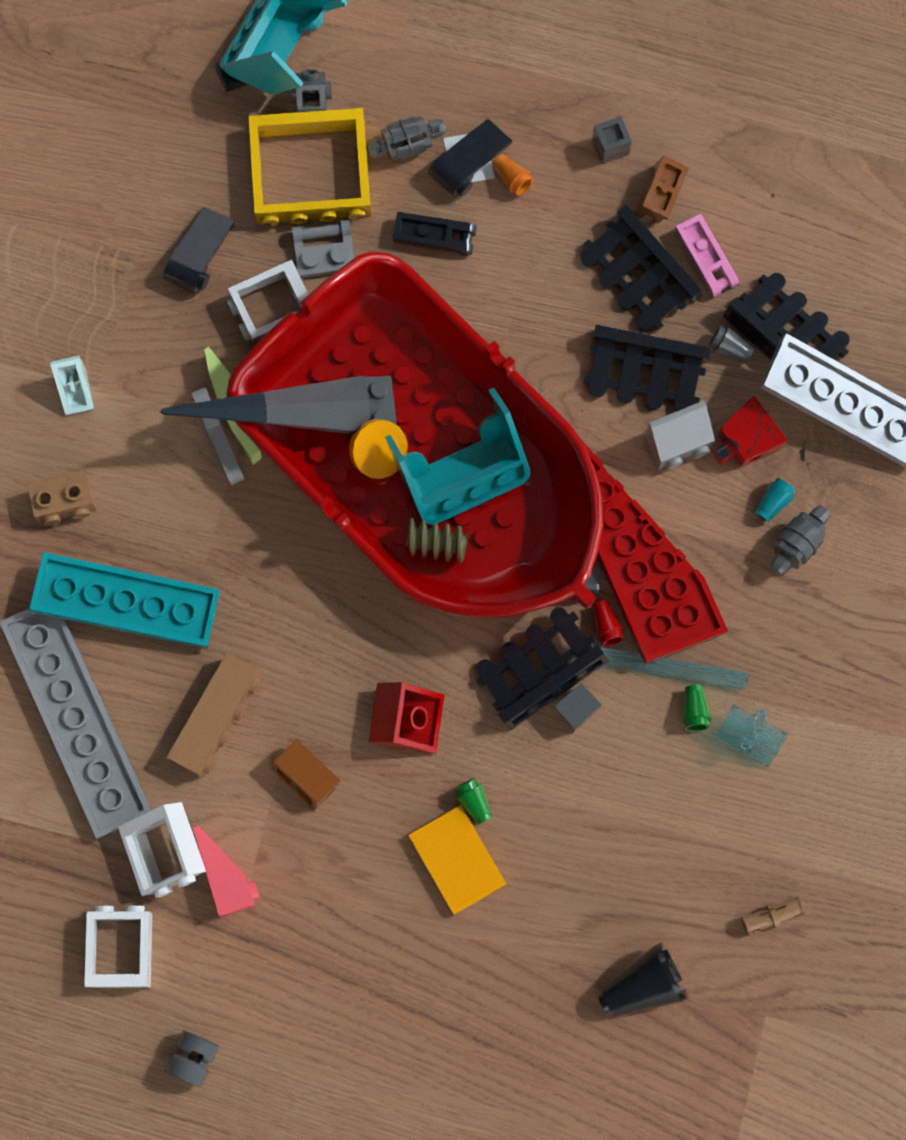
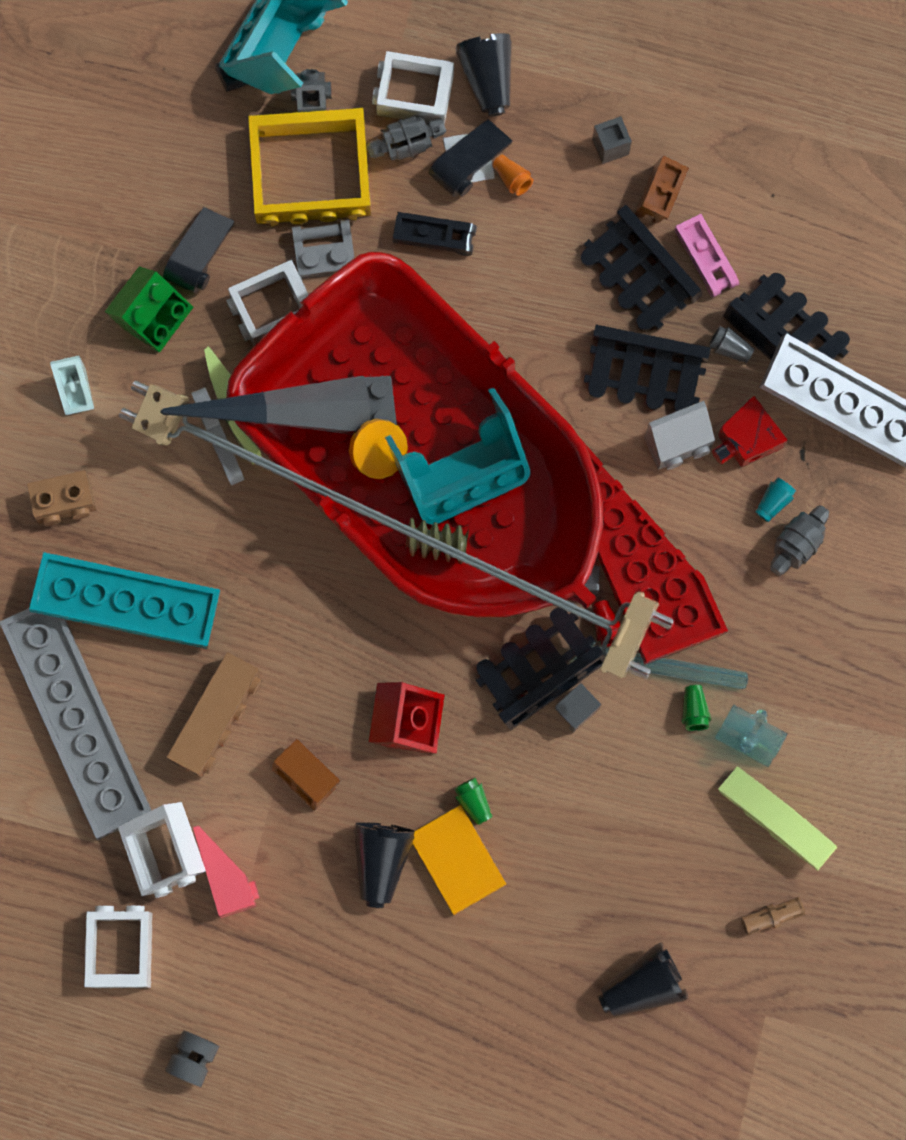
none -> green slope [105,266,194,353]
none -> piece [119,381,673,679]
none -> black cone [354,822,415,908]
none -> white window [372,51,454,125]
none -> black cone [455,33,512,117]
none -> yellowish green slope [718,766,837,871]

